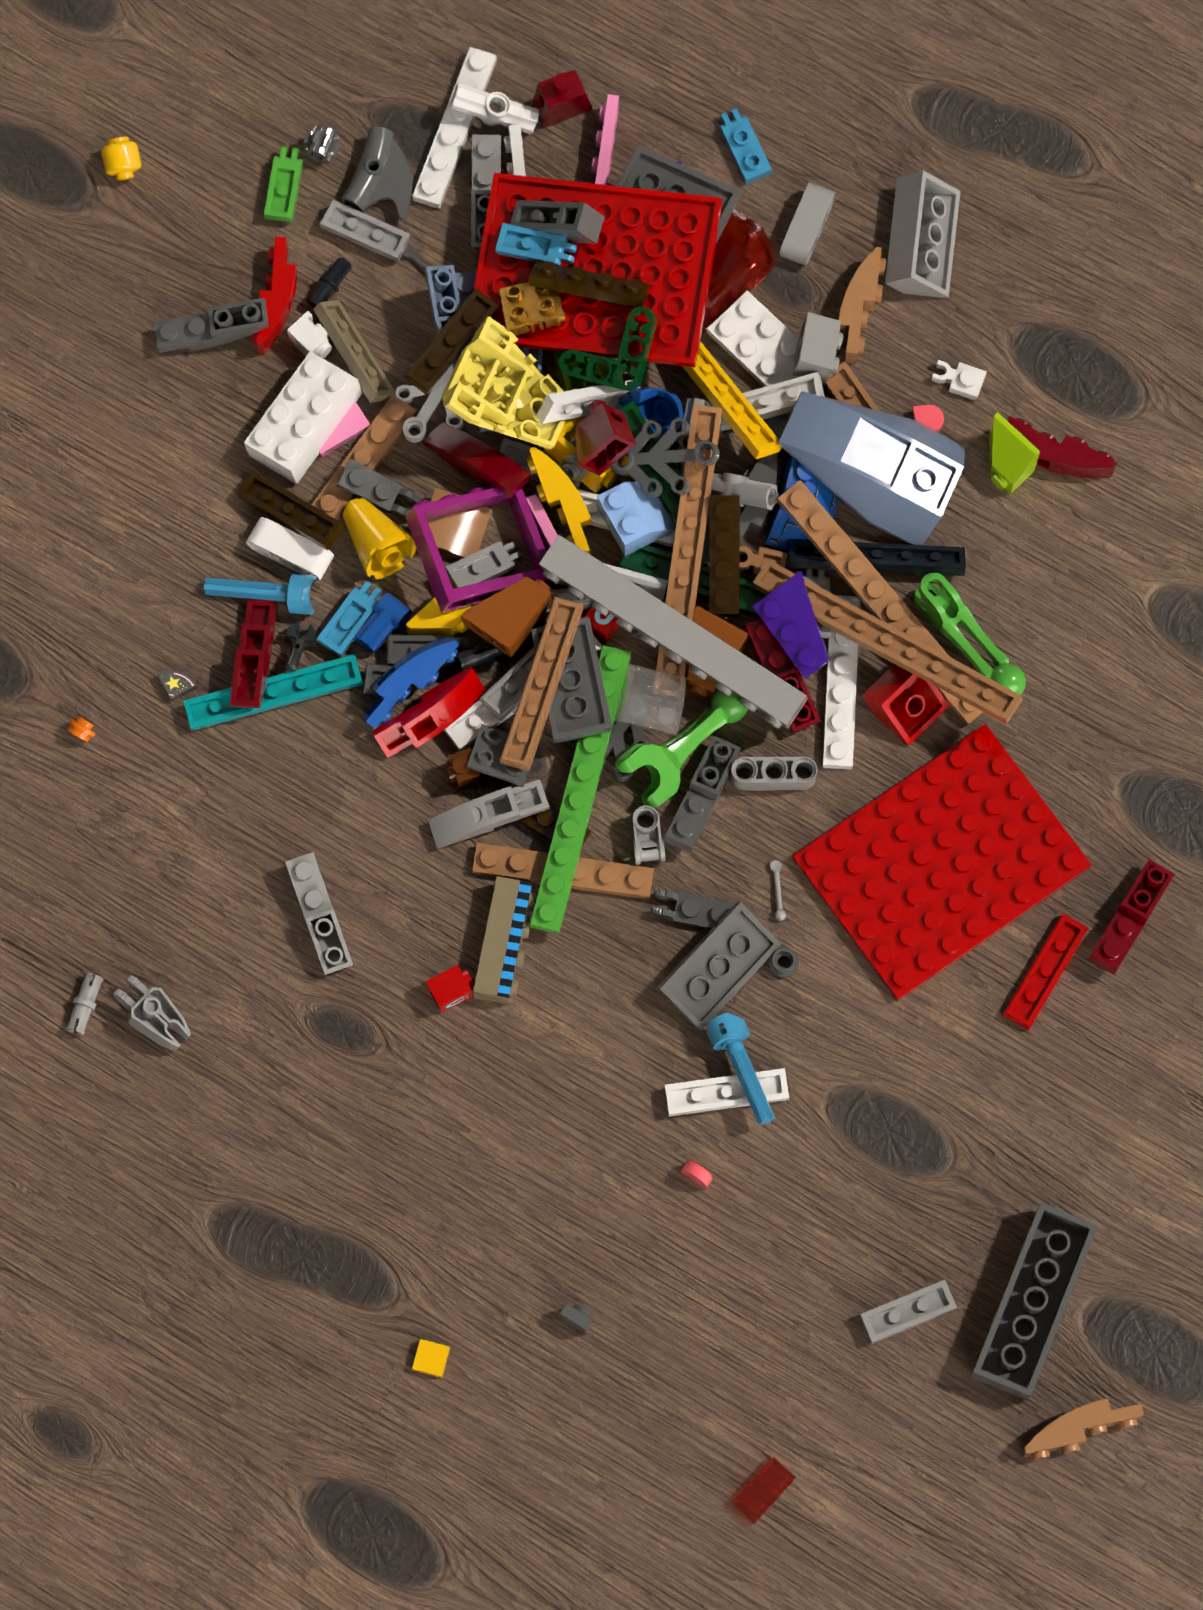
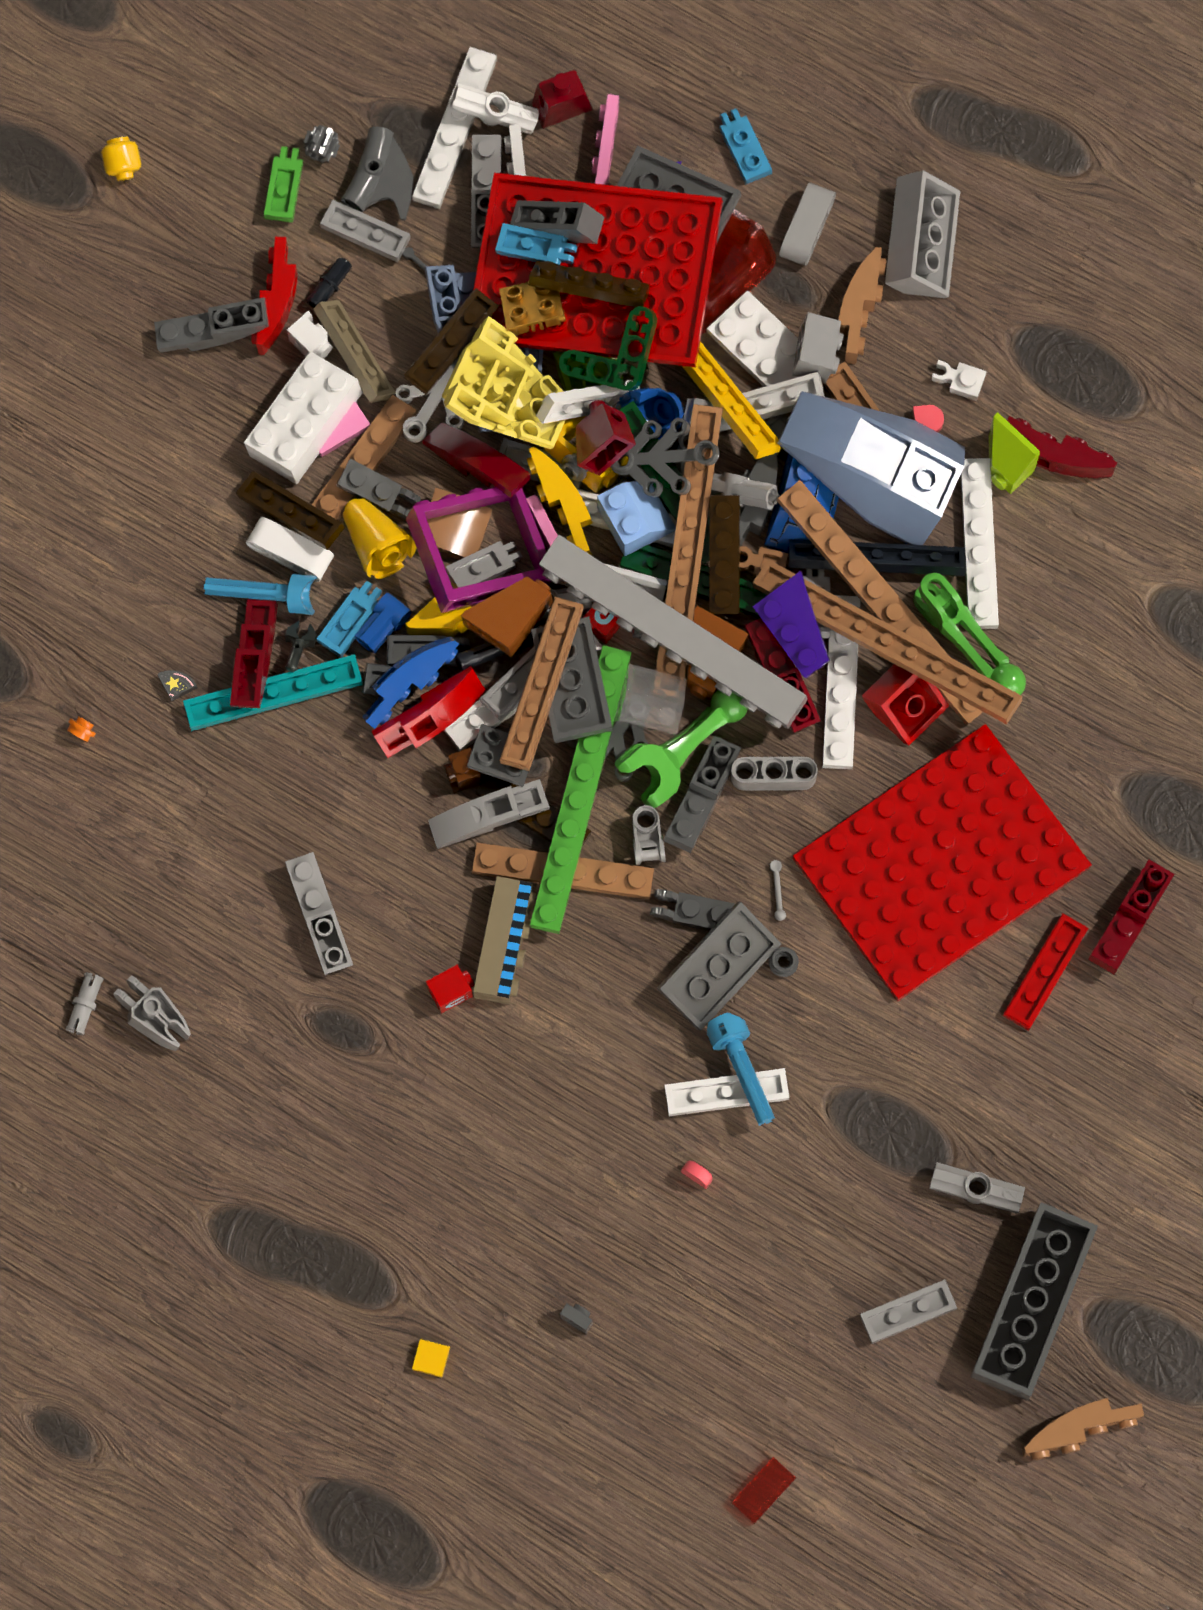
none -> light grey piece [929,1162,1025,1214]
none -> white plate [961,458,999,629]

